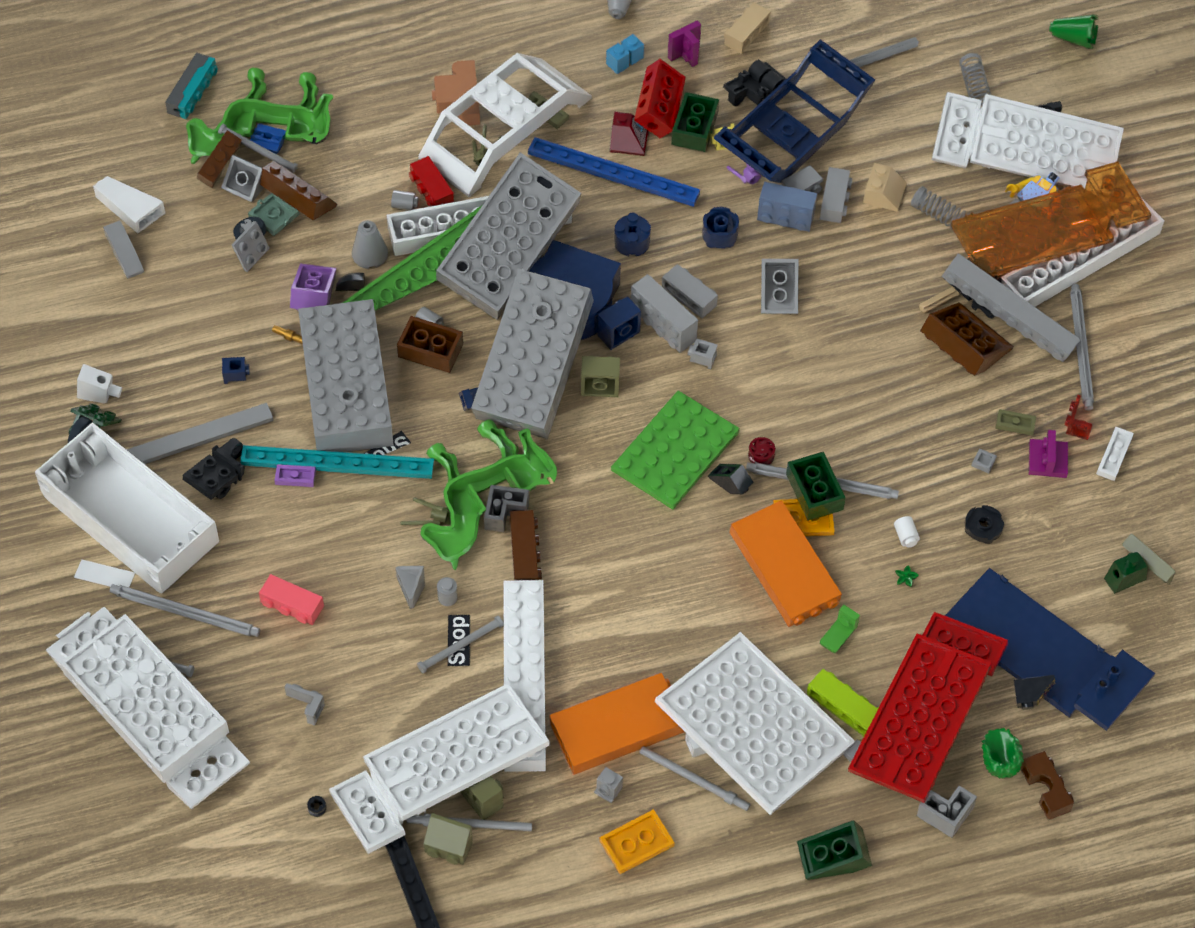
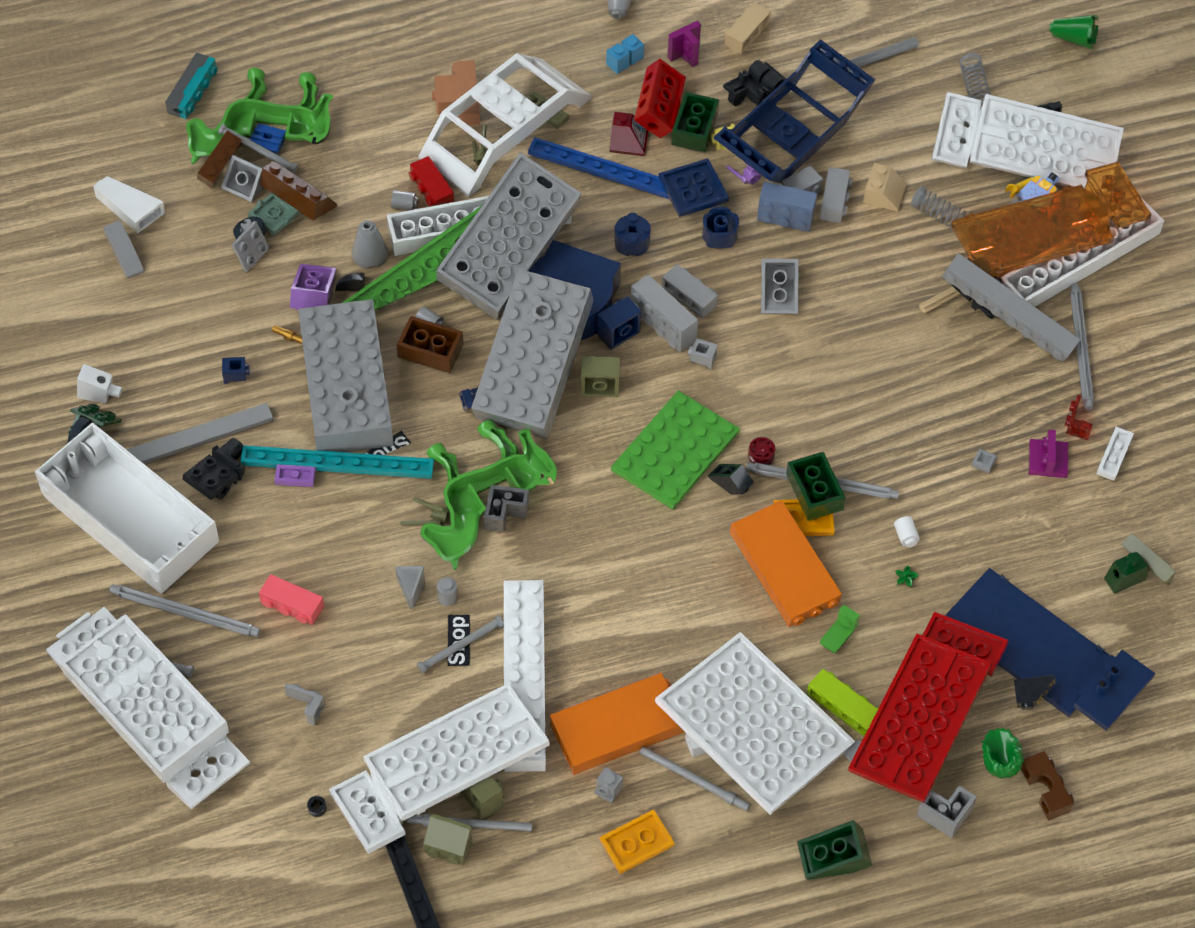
white sticker [74,560,135,587] -> none
reddish brown brick [510,510,542,581] -> none
reddish brown slope [920,302,1014,376] -> none
black plate [965,505,1004,544] -> none
olive plate [995,409,1036,436] -> none
none -> dark blue plate [658,158,729,217]

